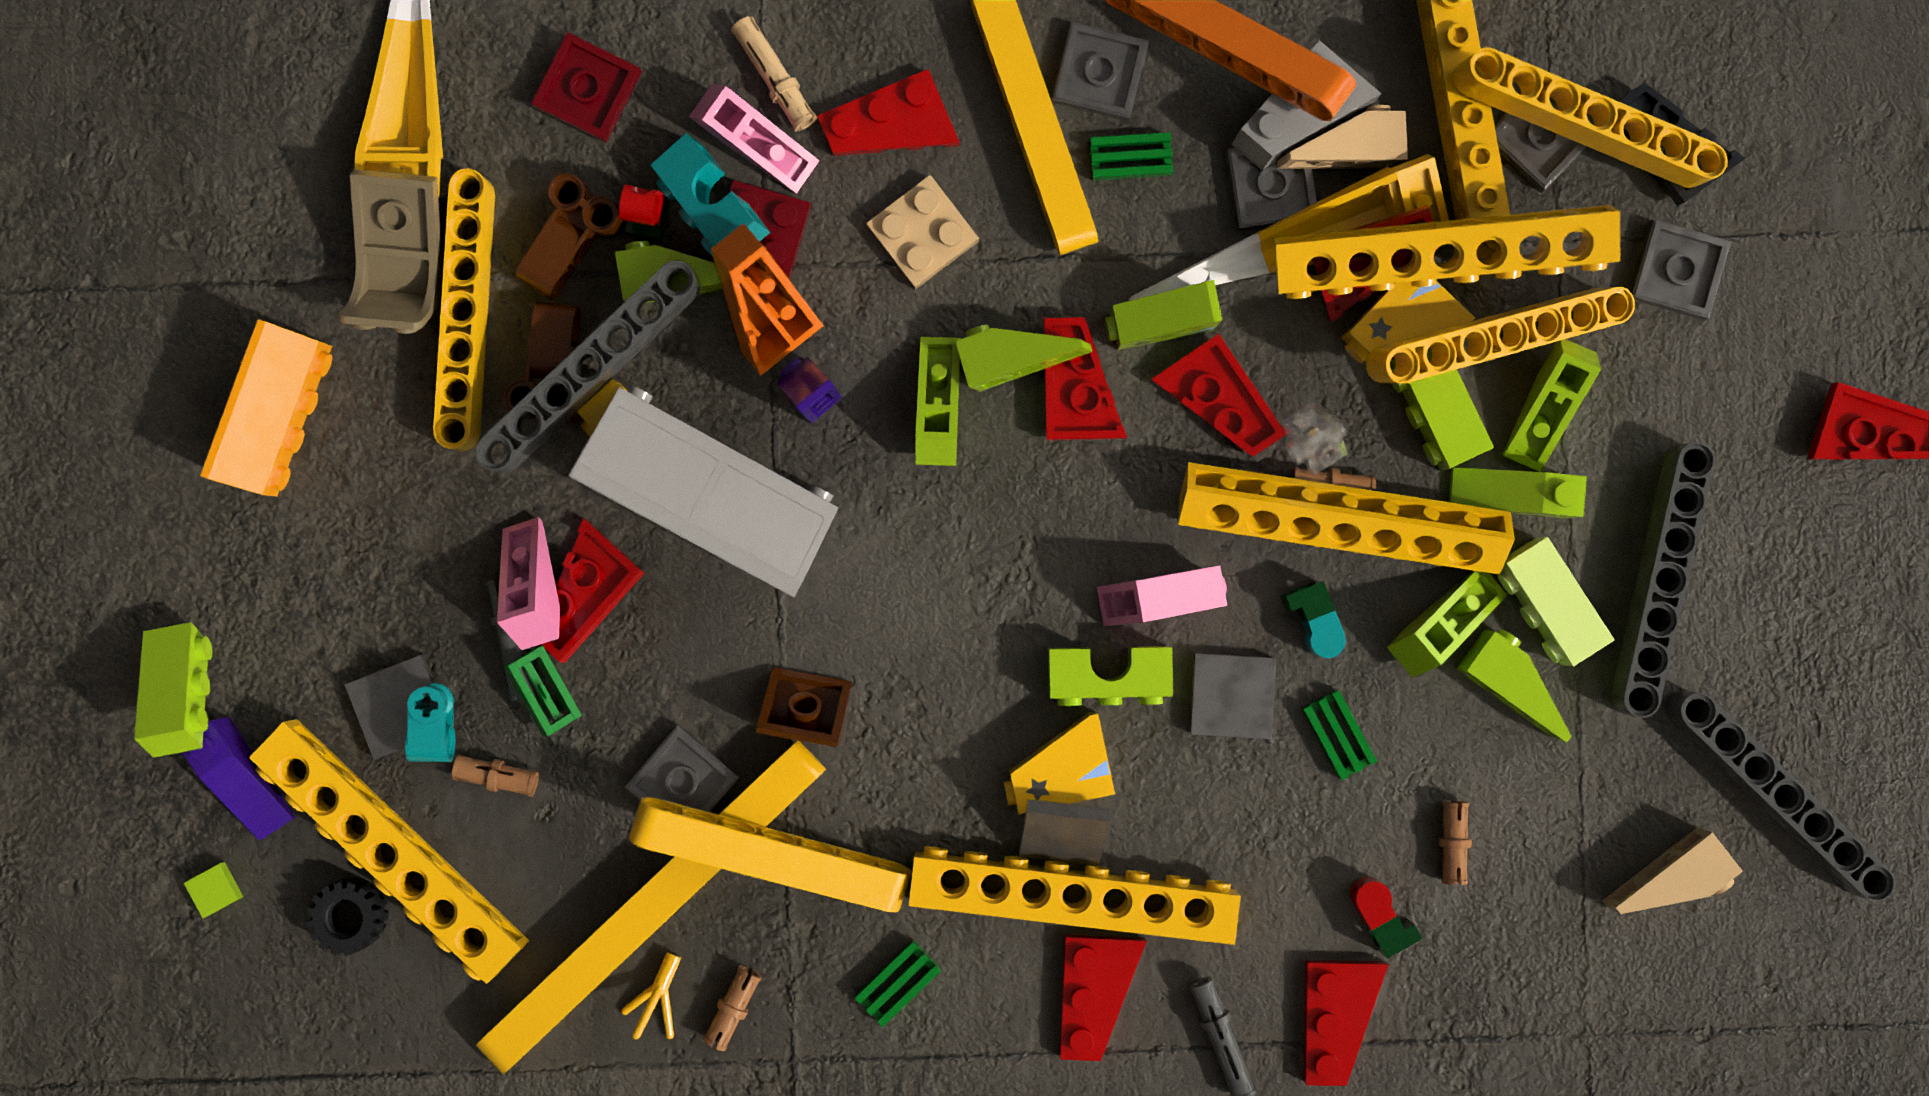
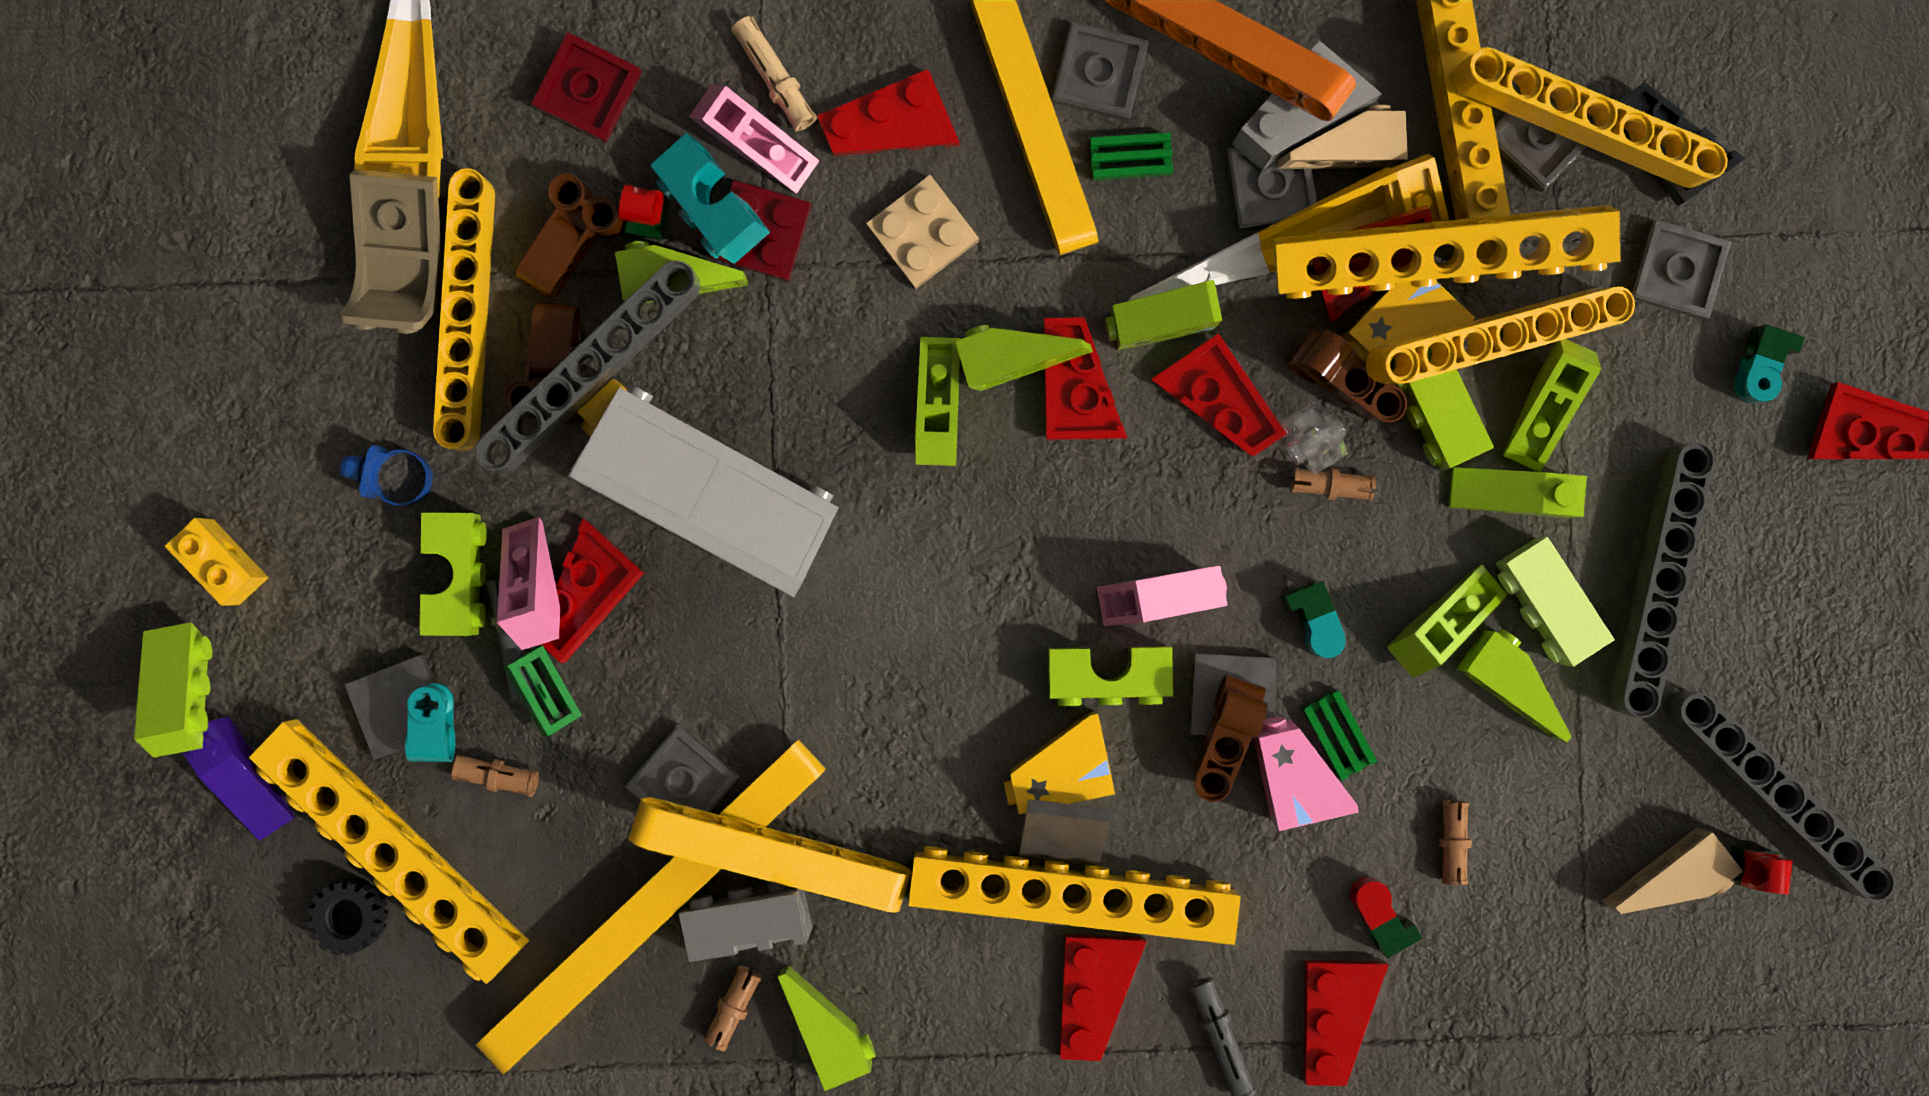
lime tile [184,862,243,919] -> none
light orange slope [200,319,332,497] -> none
yellow plant [621,952,681,1039] -> none
orange wedge [711,223,824,376] -> none
reddish brown slope [756,667,852,747] -> none
dark purple slope [777,357,842,423] -> none
green tile [854,939,941,1028] -> none
yellow brick [1178,462,1515,575] -> none
none -> yellow brick [165,518,269,606]
none -> blue piece [340,445,433,506]
none -> lime arch [420,513,487,636]
none -> light grey wedge [679,881,813,962]
none -> lime slope [778,966,876,1091]
none -> reddish brown piece [1194,674,1268,802]
none -> bright pink slope [1253,716,1359,831]
none -> reddish brown piece [1286,329,1407,422]
none -> red leg [1731,846,1793,894]
none -> leg [1734,324,1805,404]

